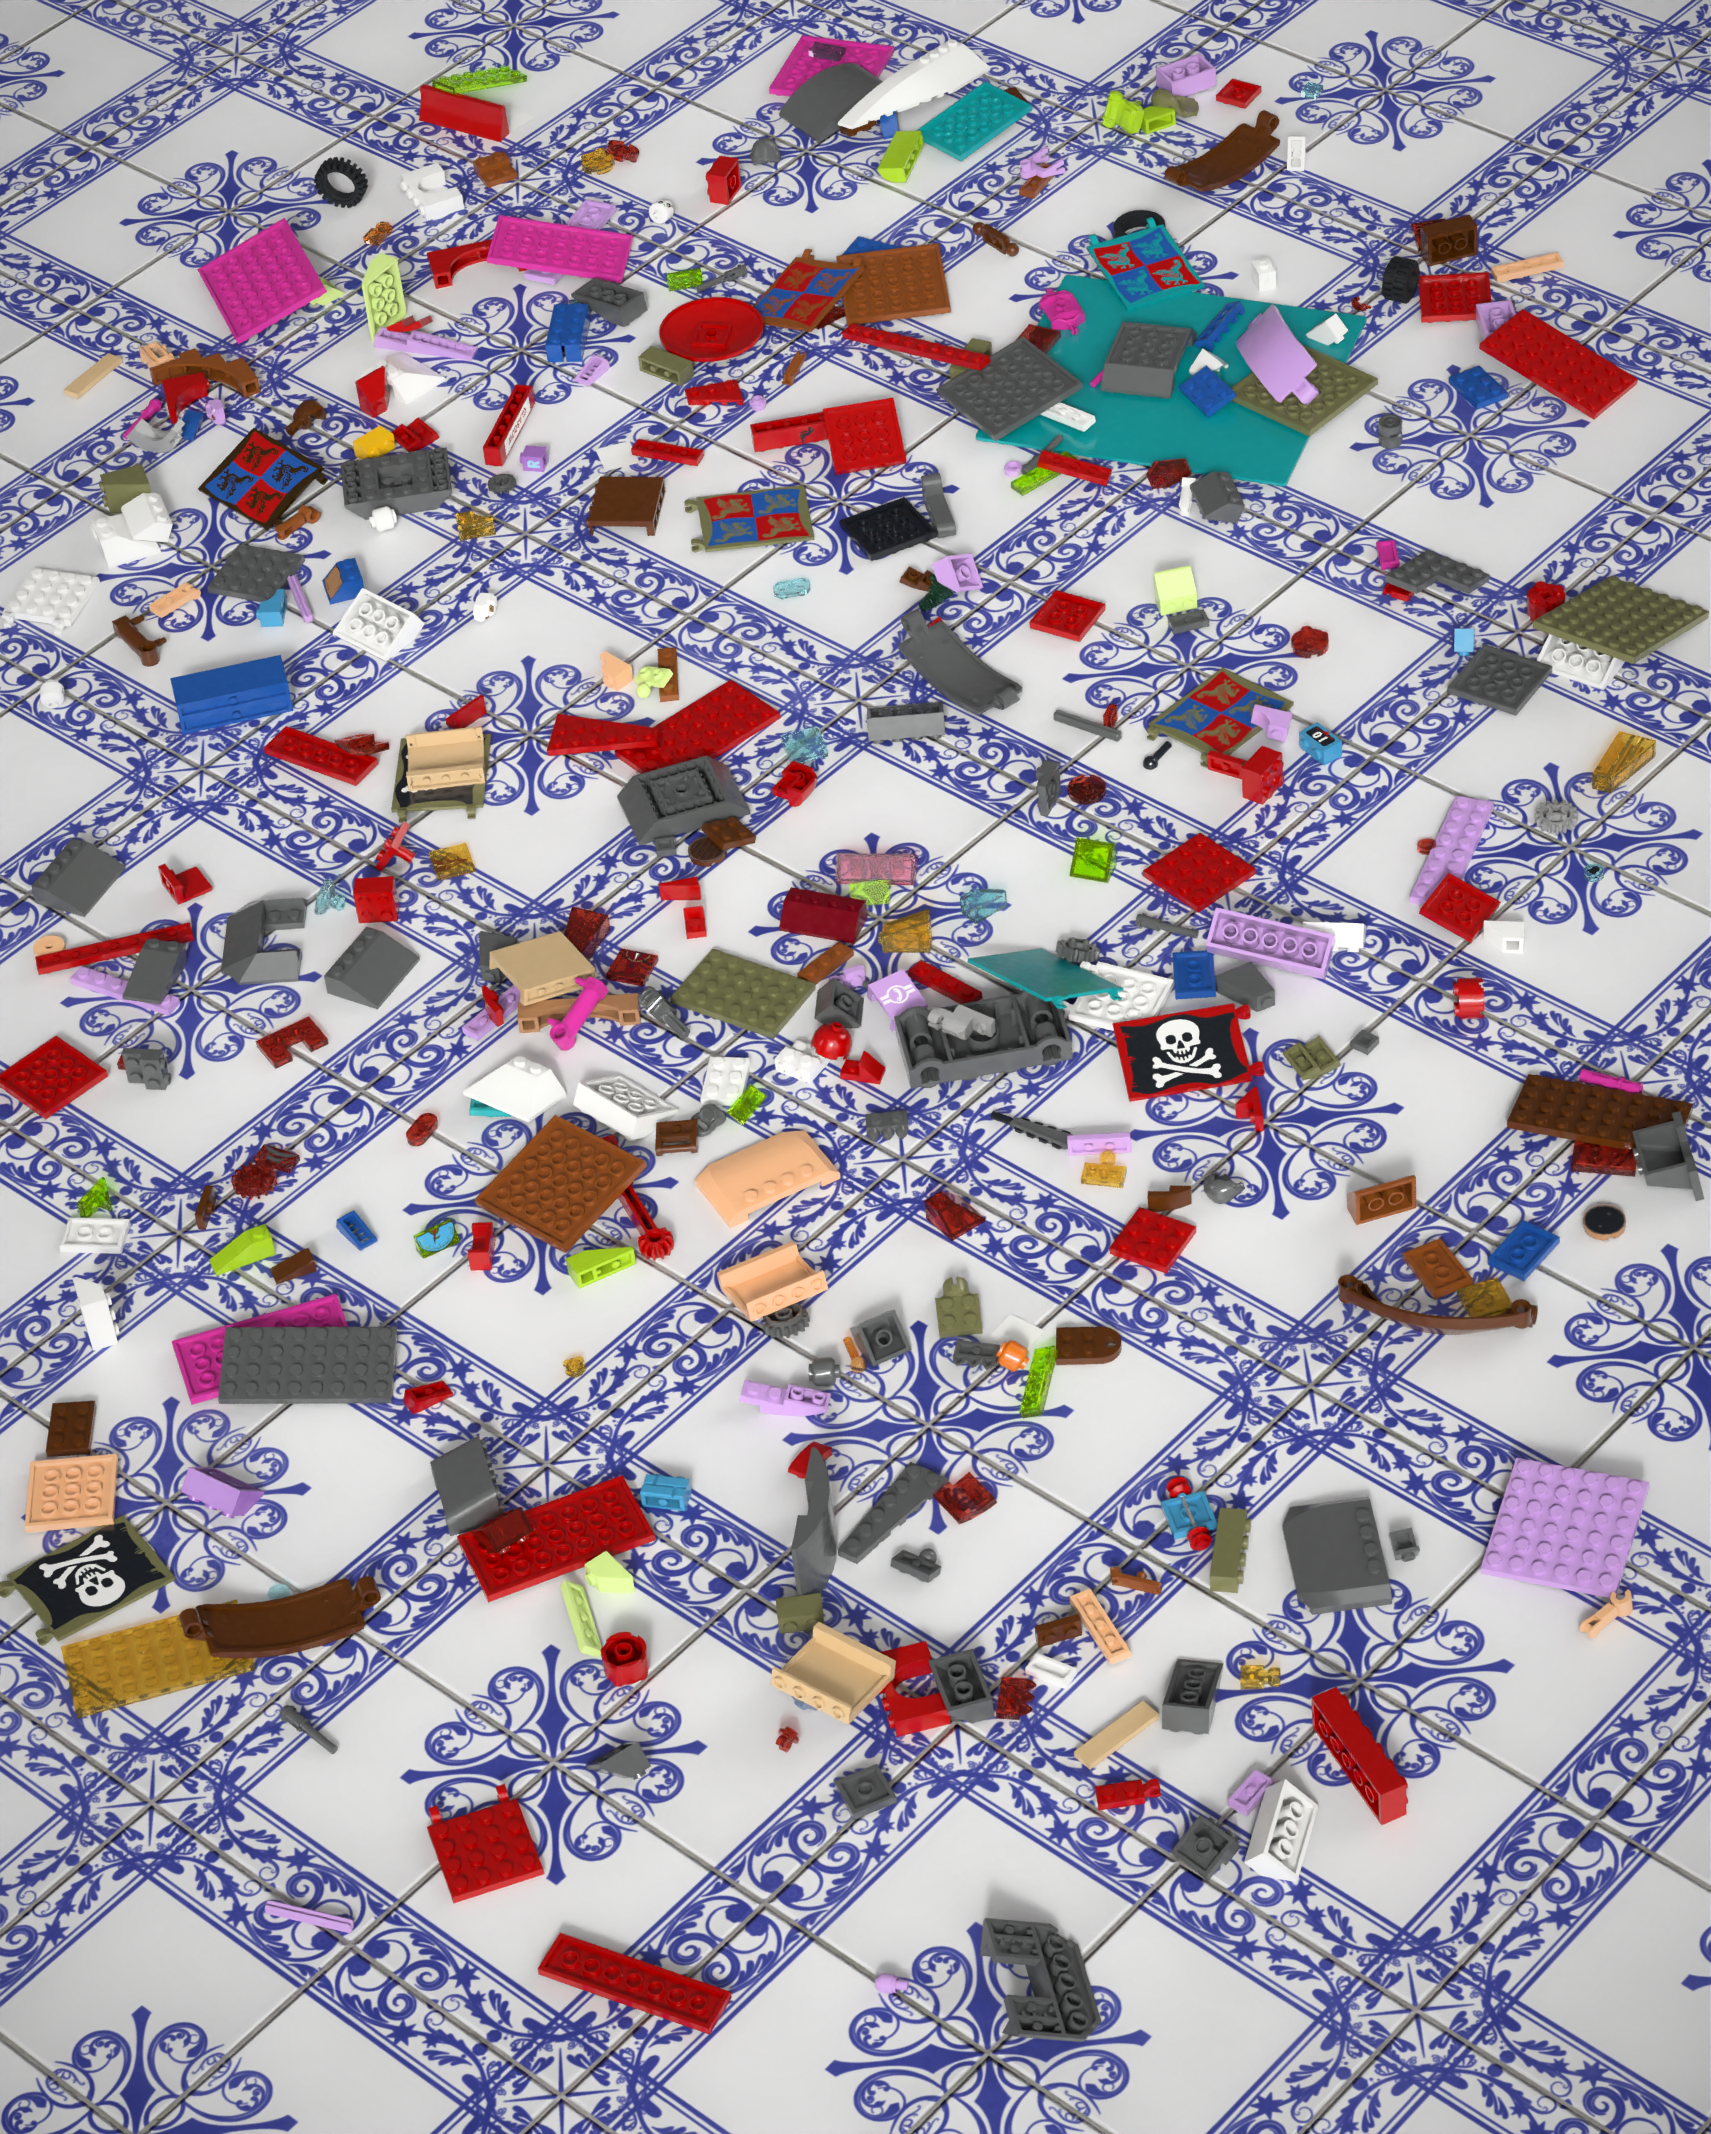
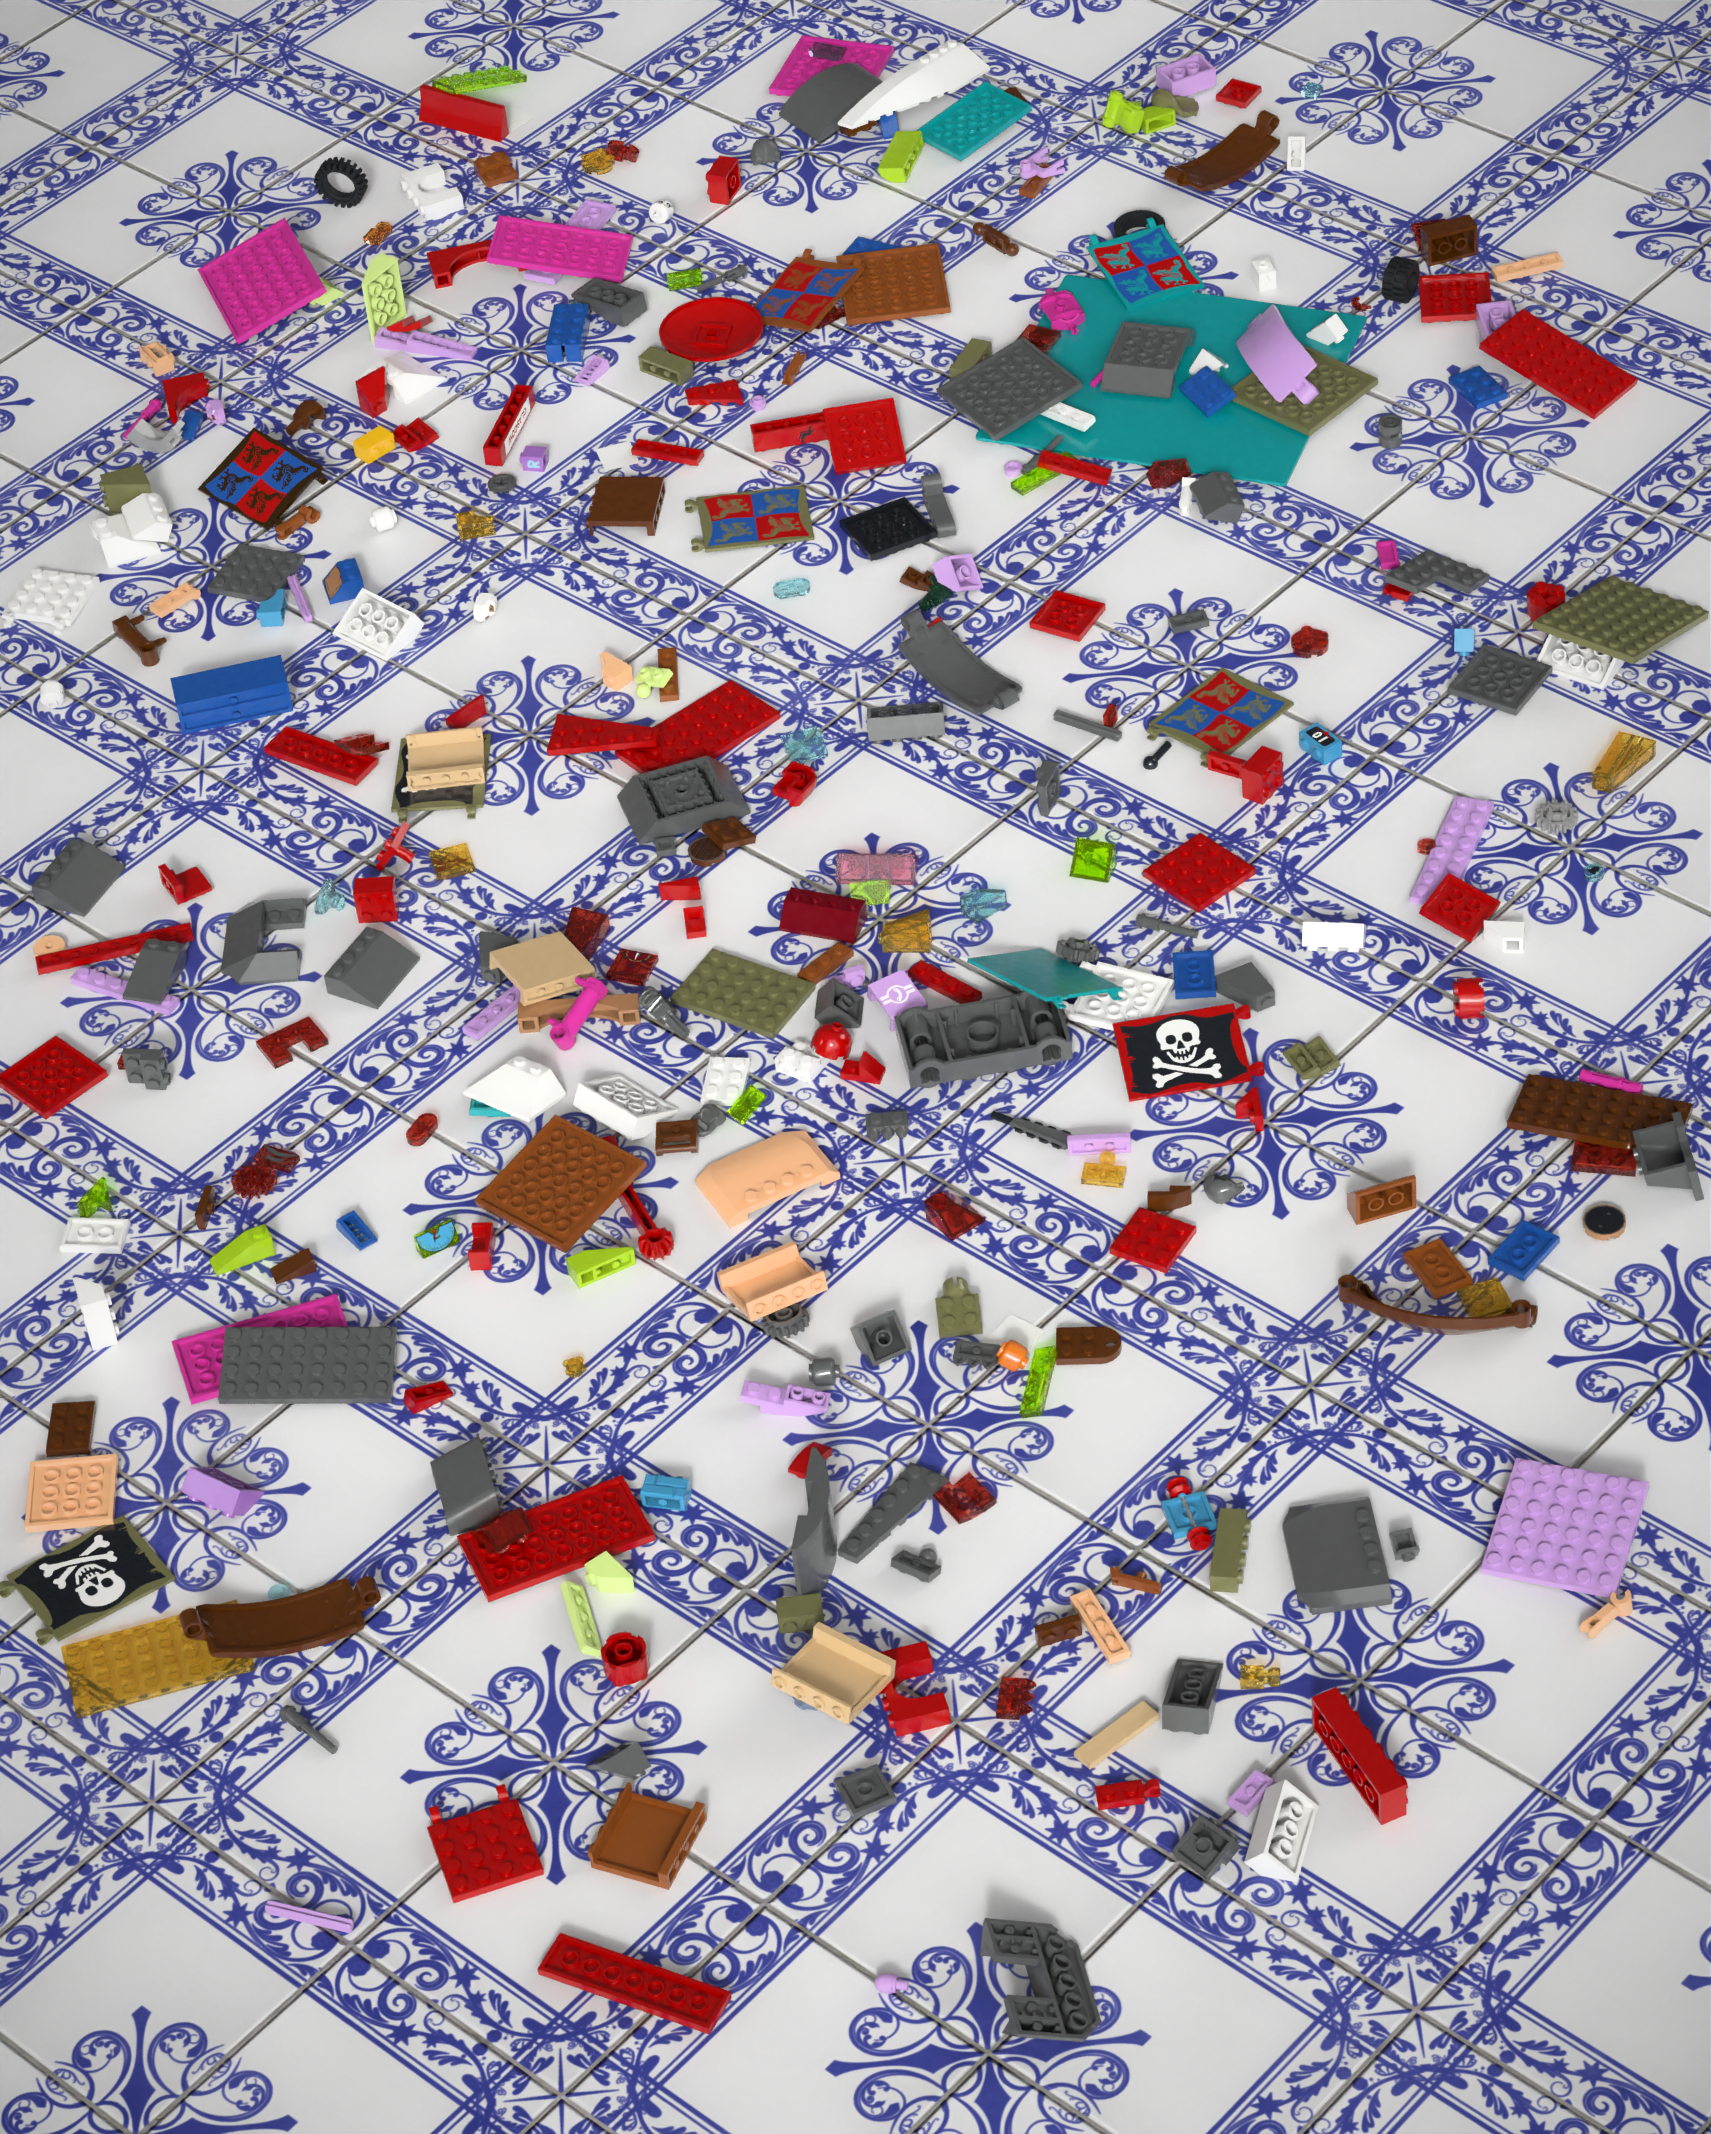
tan tile [64,353,122,399] -> none
dark orange arch [149,348,260,398] -> none
dark grey slope [340,447,452,520] -> none
red slope [482,985,504,1027] -> none
clear red plate [775,1727,799,1753] -> none
red plate [842,324,991,371] -> none
clear orange bar [843,1337,867,1373] -> none
light grey plate [927,1004,996,1040] -> none
dark grey slope [928,1649,994,1723] -> none
white tile [1025,1652,1077,1689] -> none
clear red tile [1067,775,1106,805] -> none
yellowish green slope [1154,565,1197,616] -> none
blue hinge [1194,301,1245,352] -> none
lavender brick [1205,907,1336,980] -> none
lavender arch [1251,704,1293,742] -> none
dark grey plate [1350,1030,1379,1055] -> none
none -> dark orange panel [588,1782,707,1890]

